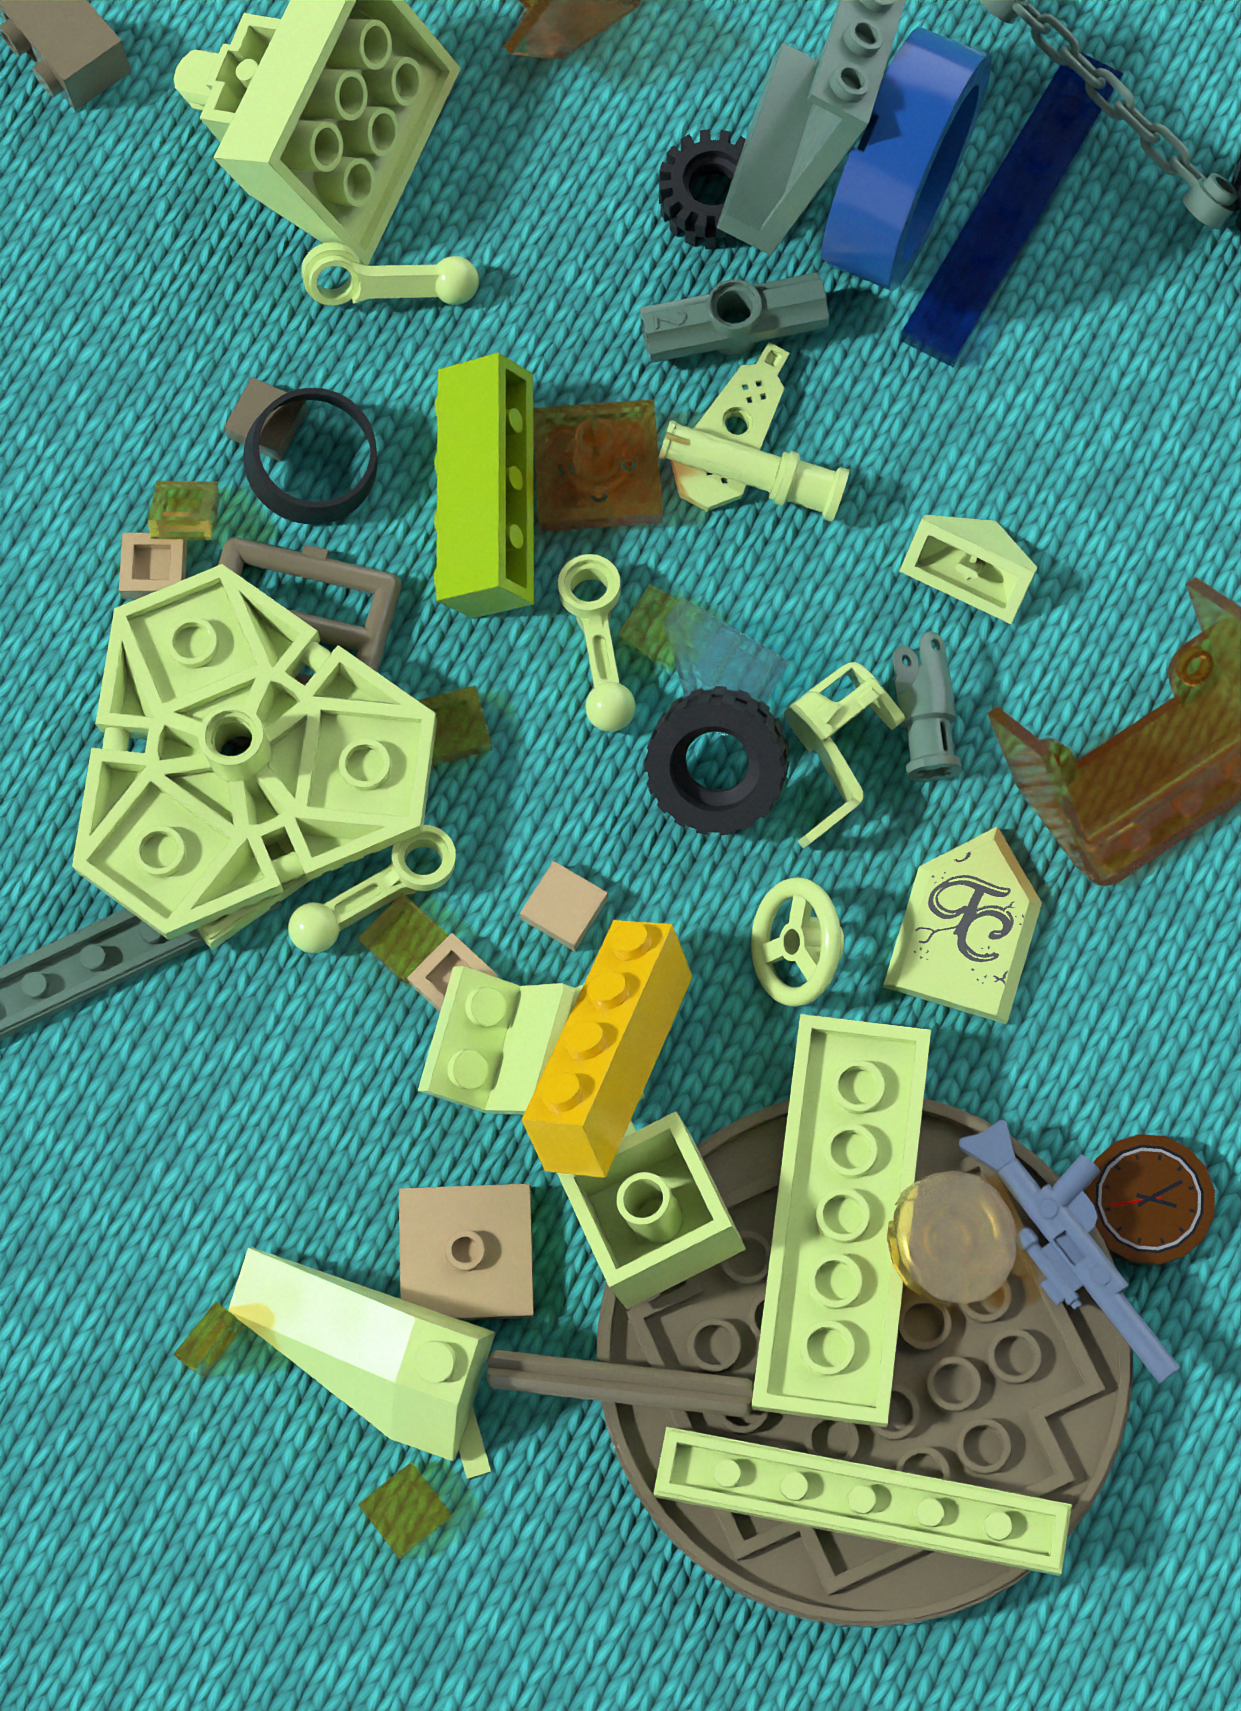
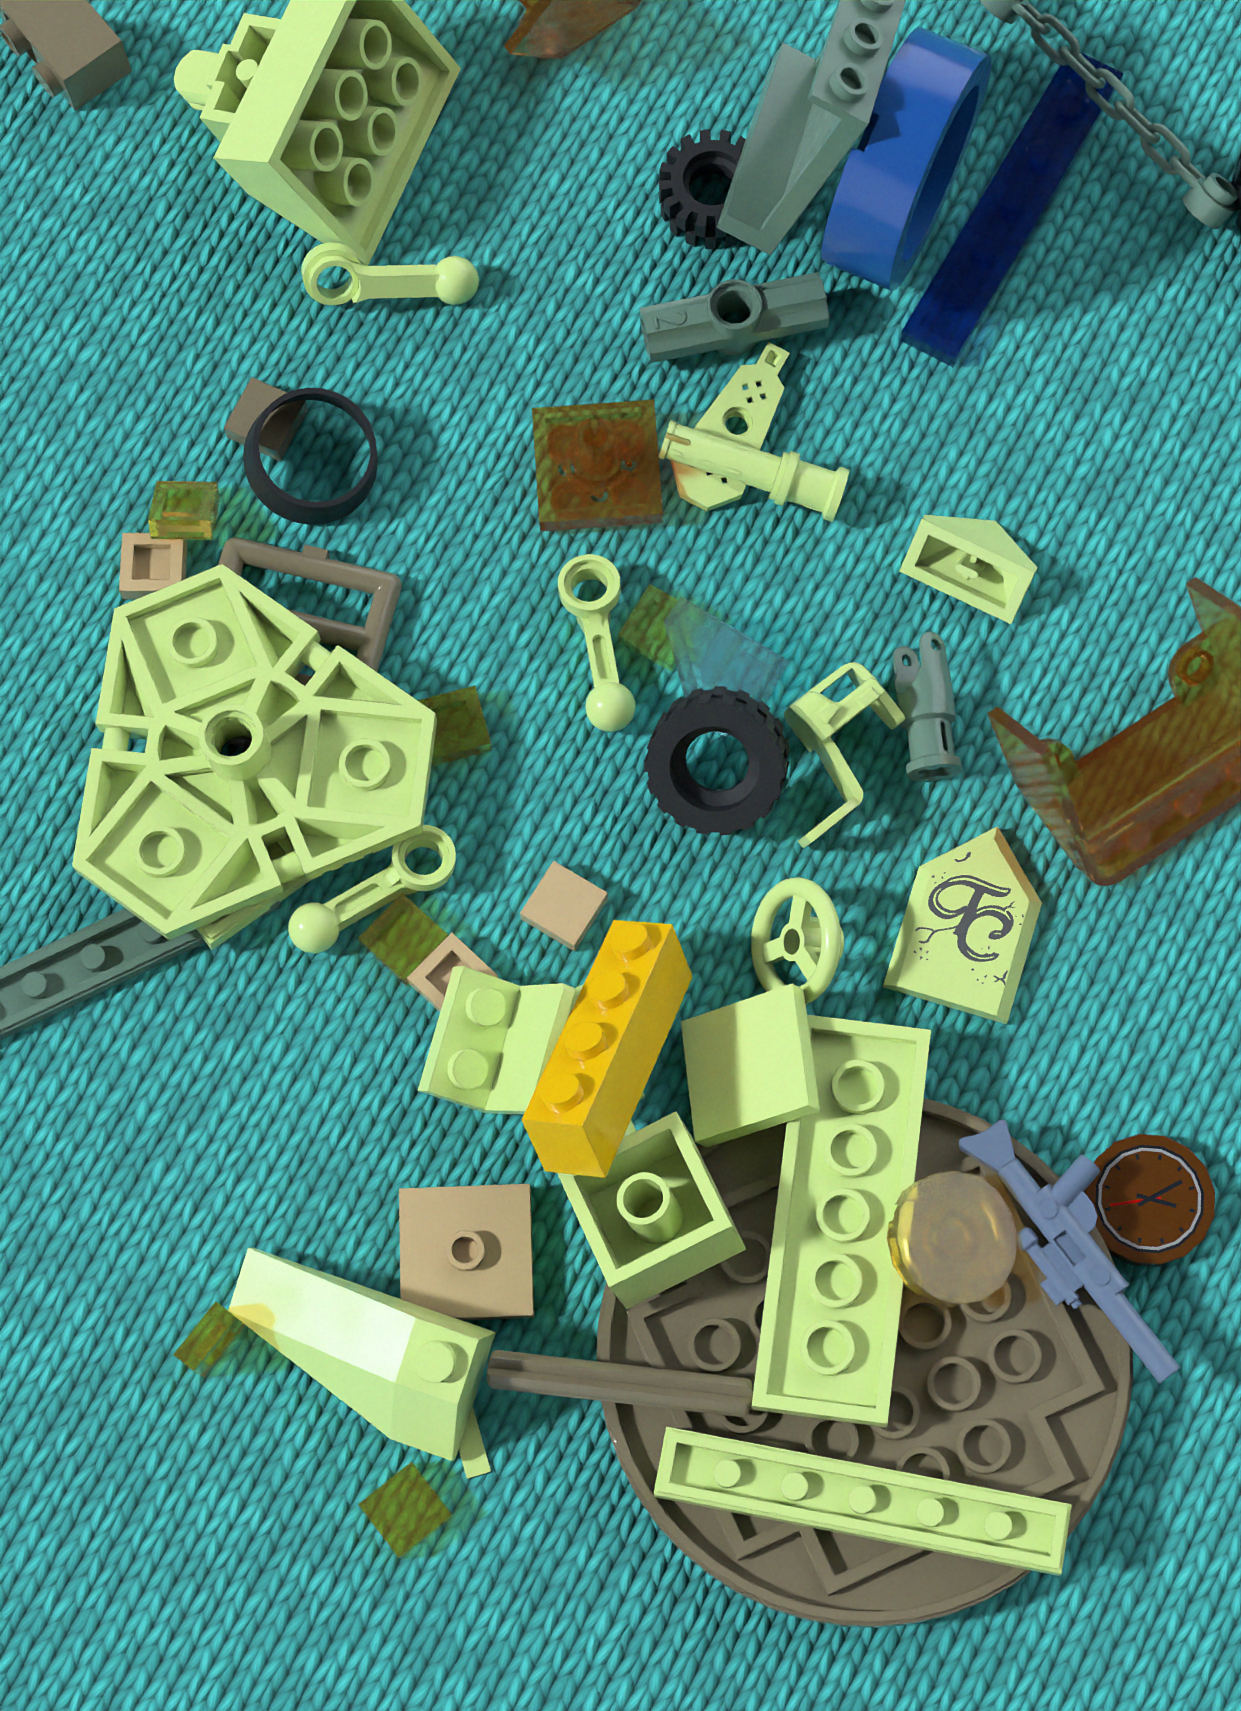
lime brick [434,352,534,619] -> none
none -> yellowish green tile [681,983,820,1148]

